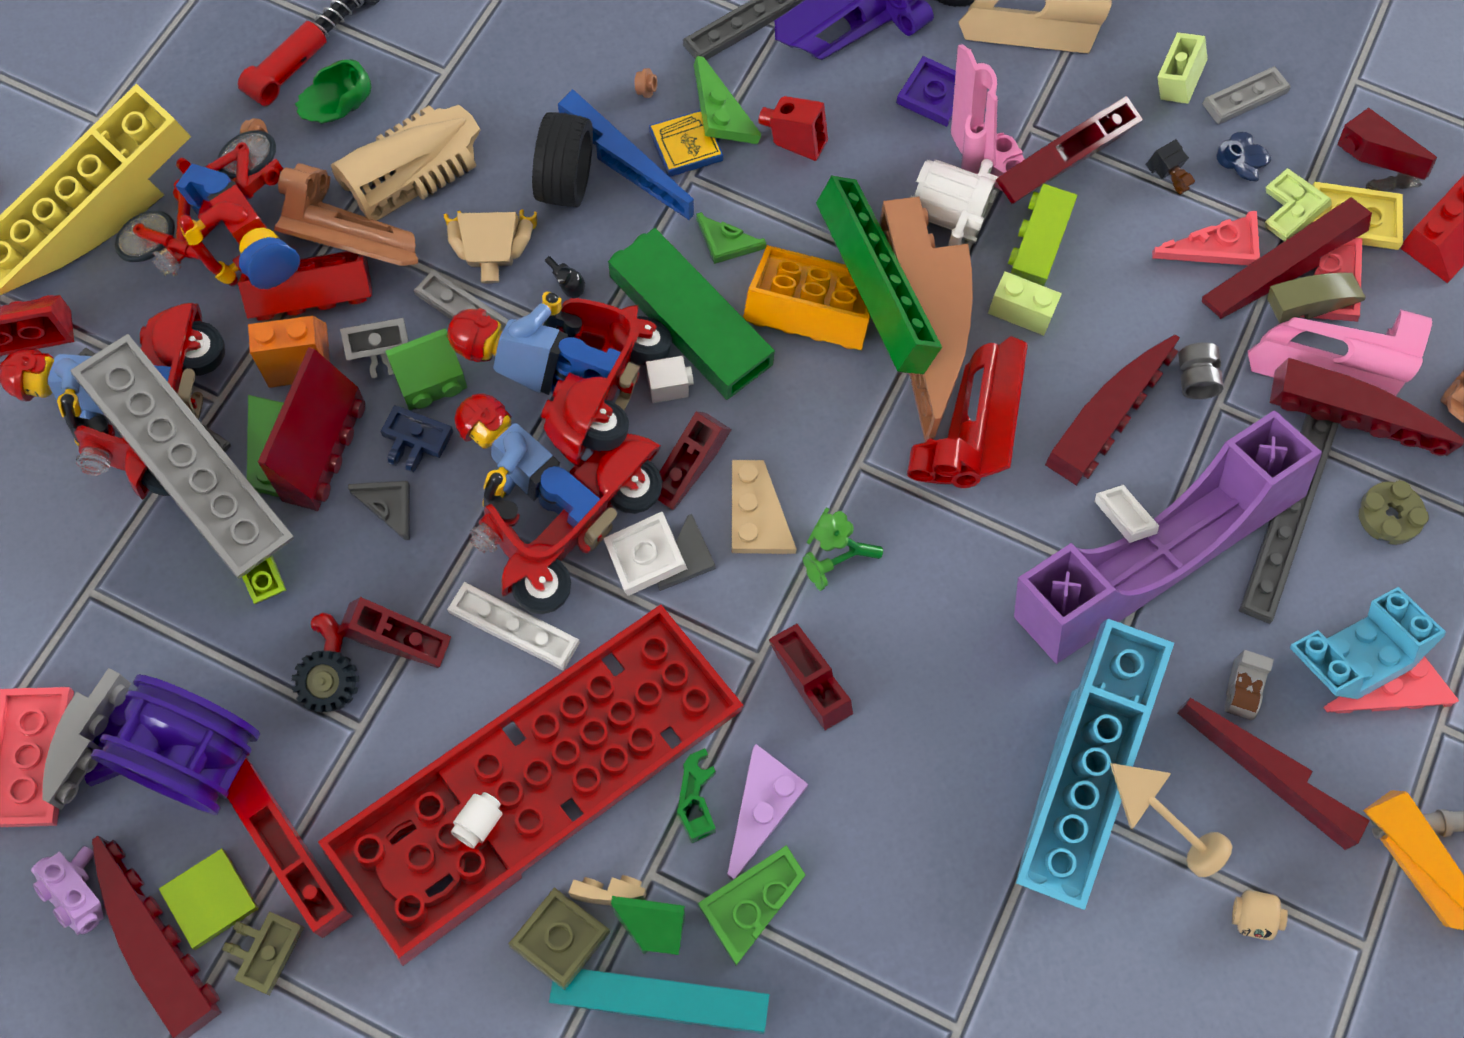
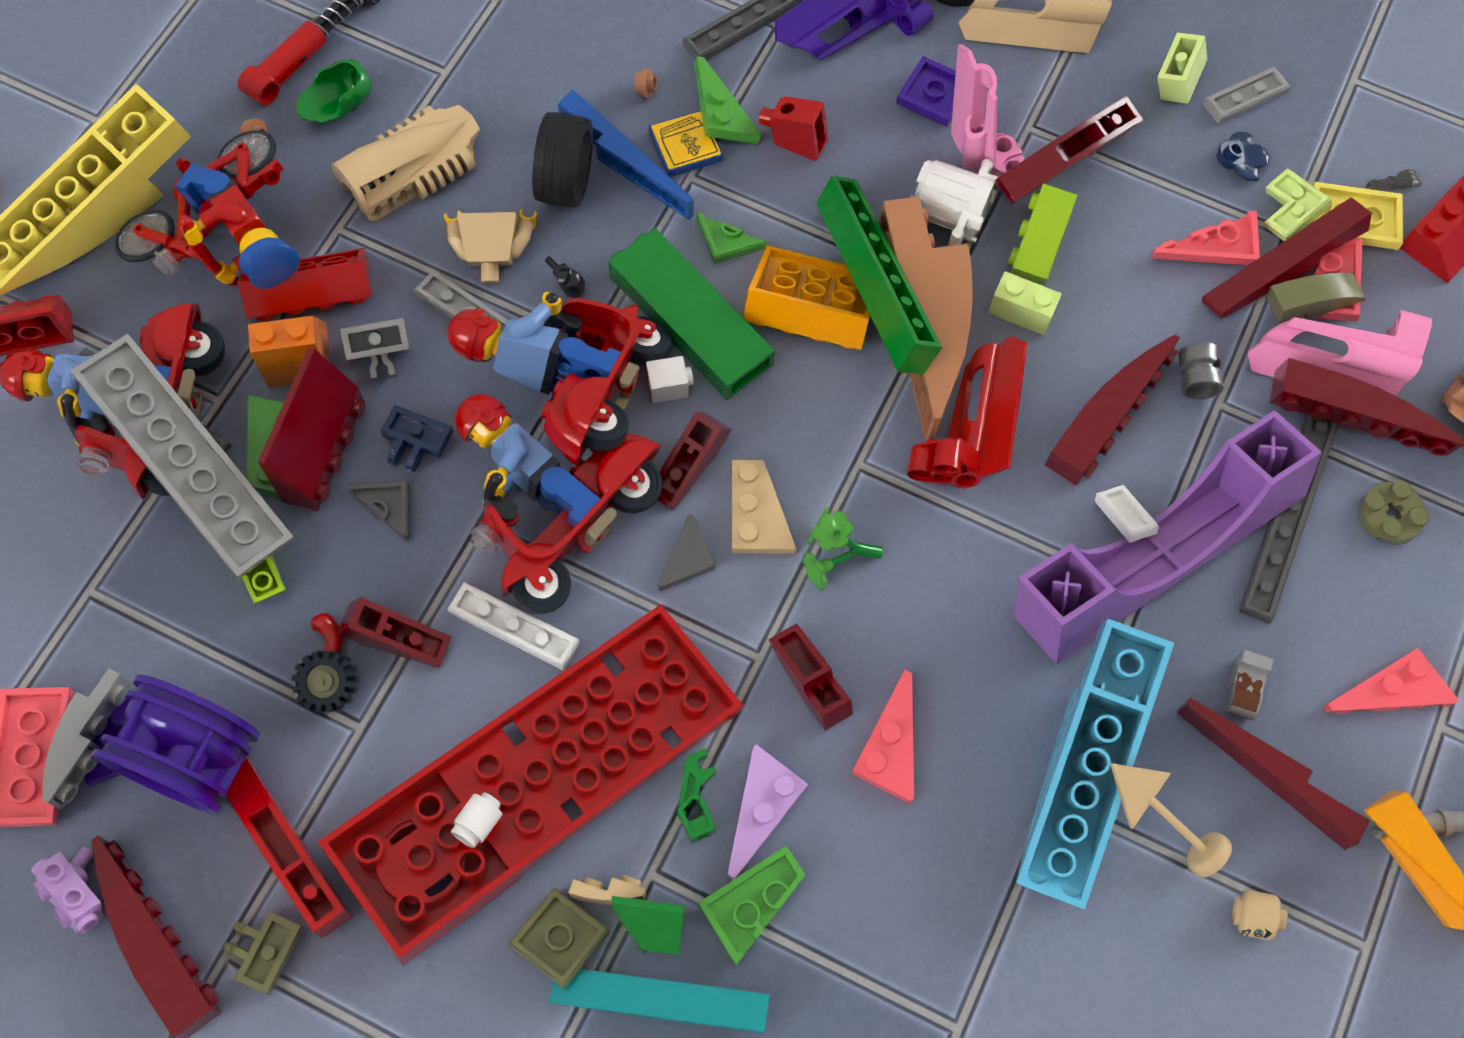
lime tile [159,848,259,950] -> none
nougat panel [274,163,418,266] -> none
bright green slope [385,328,467,410] -> none
white plate [603,512,687,596] -> none
black piece [1145,139,1195,195] -> none
medium azure slope [1290,587,1446,699] -> none
dark red slope [1337,108,1437,180] -> none
none -> coral wing [851,670,914,804]

